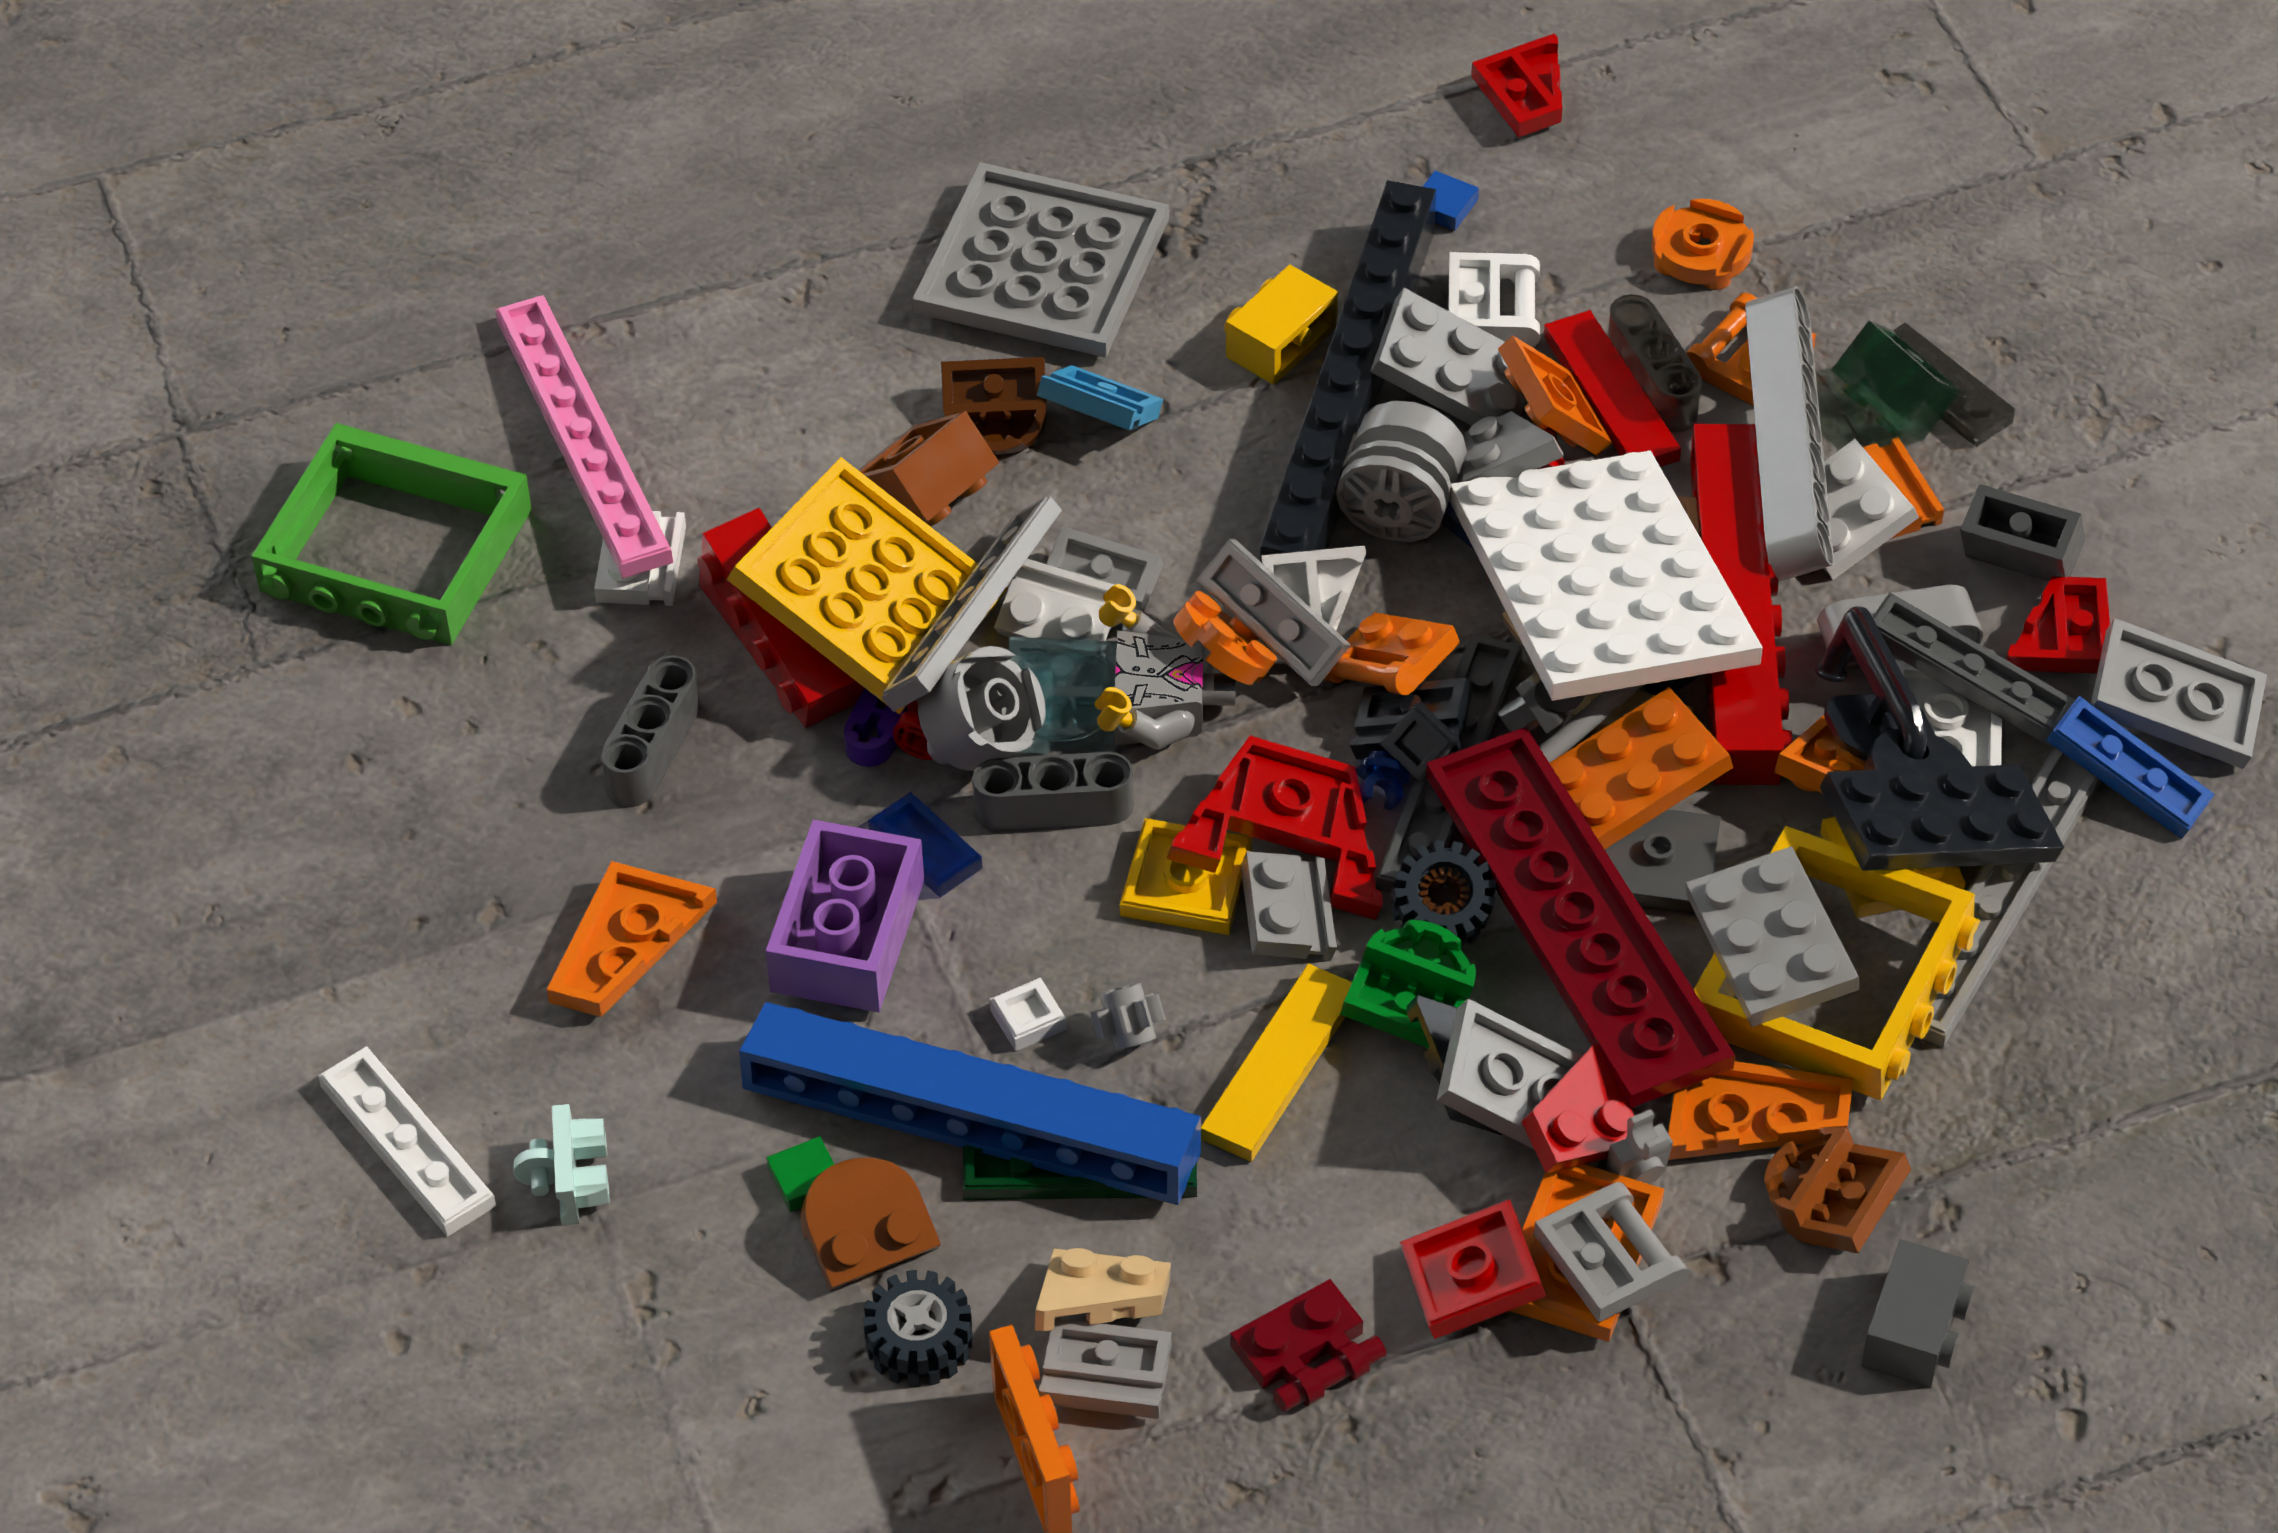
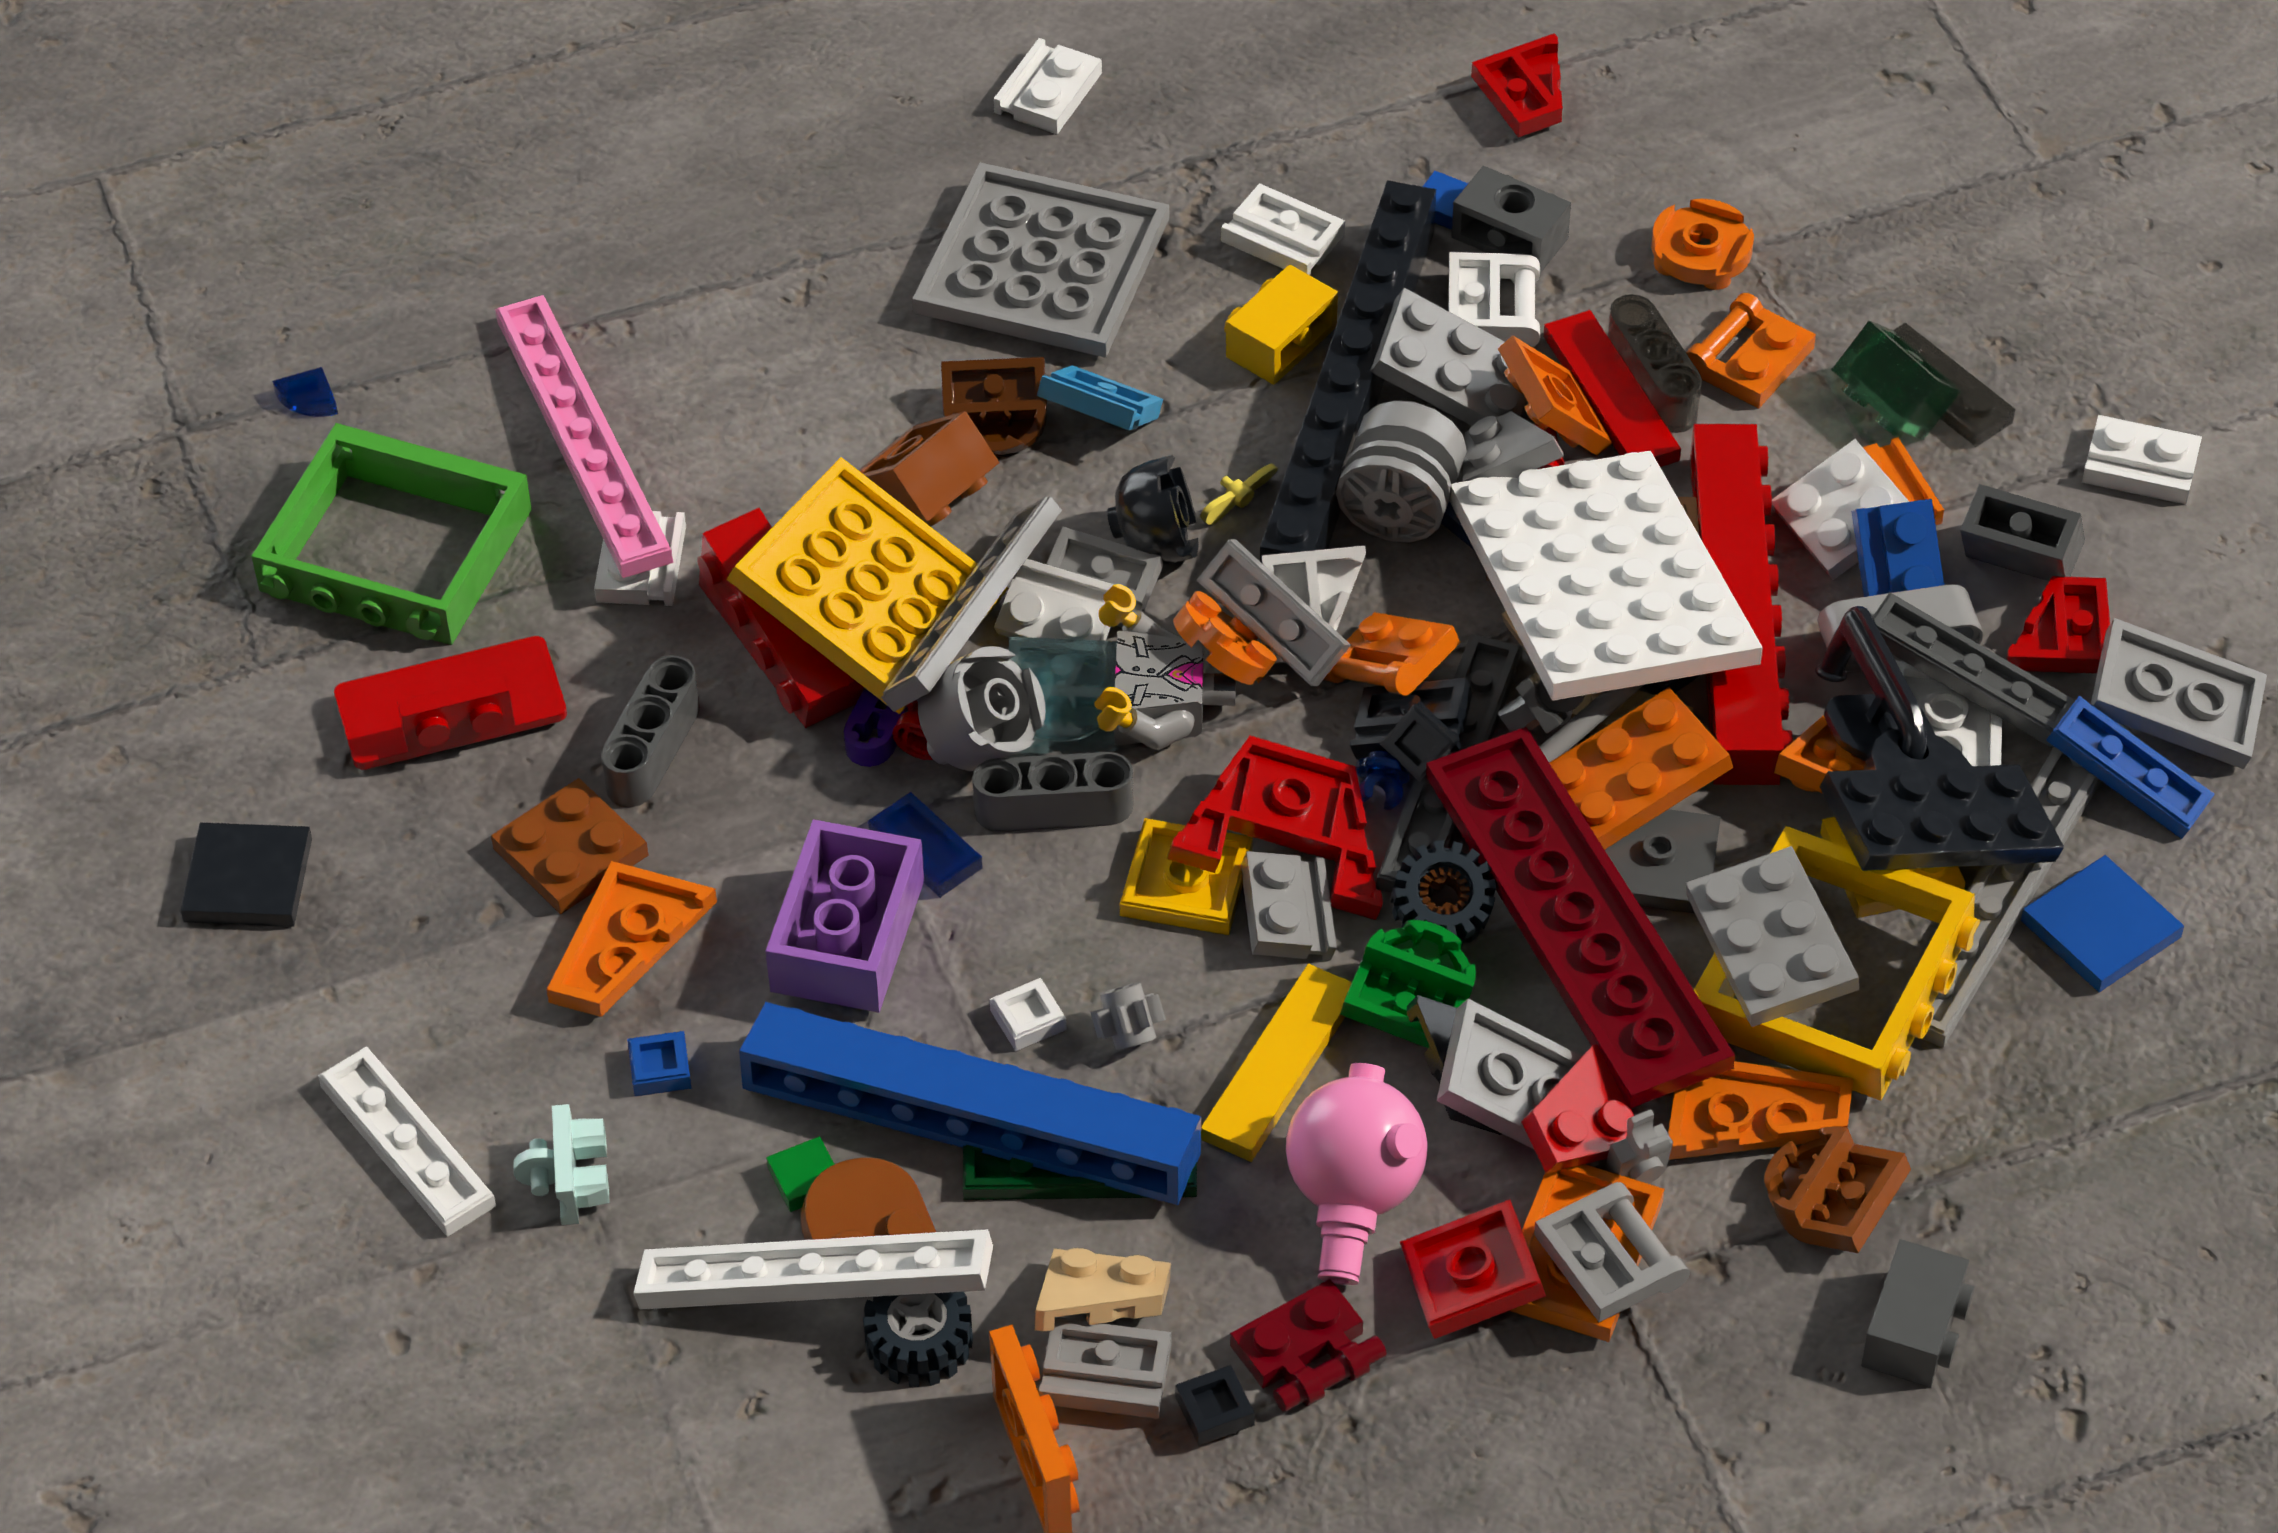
light grey beam [1745,286,1834,581] -> none
none -> black tile [180,822,312,927]
none -> clear blue tile [272,367,338,417]
none -> red bracket [334,636,567,770]
none -> dark orange plate [491,778,649,915]
none -> blue tile [627,1031,692,1096]
none -> white plate [633,1229,993,1310]
none -> white plate [994,38,1102,134]
none -> black cylinder [1107,455,1199,564]
none -> black plate [1175,1365,1255,1445]
none -> light yellow piece [1200,463,1278,525]
none -> white plate [1221,183,1345,275]
none -> bright pink piece [1286,1063,1428,1285]
none -> dark grey brick [1451,166,1571,273]
none -> blue plate [1851,499,1944,597]
none -> blue tile [2021,855,2184,993]
none -> white plate [2082,415,2202,505]

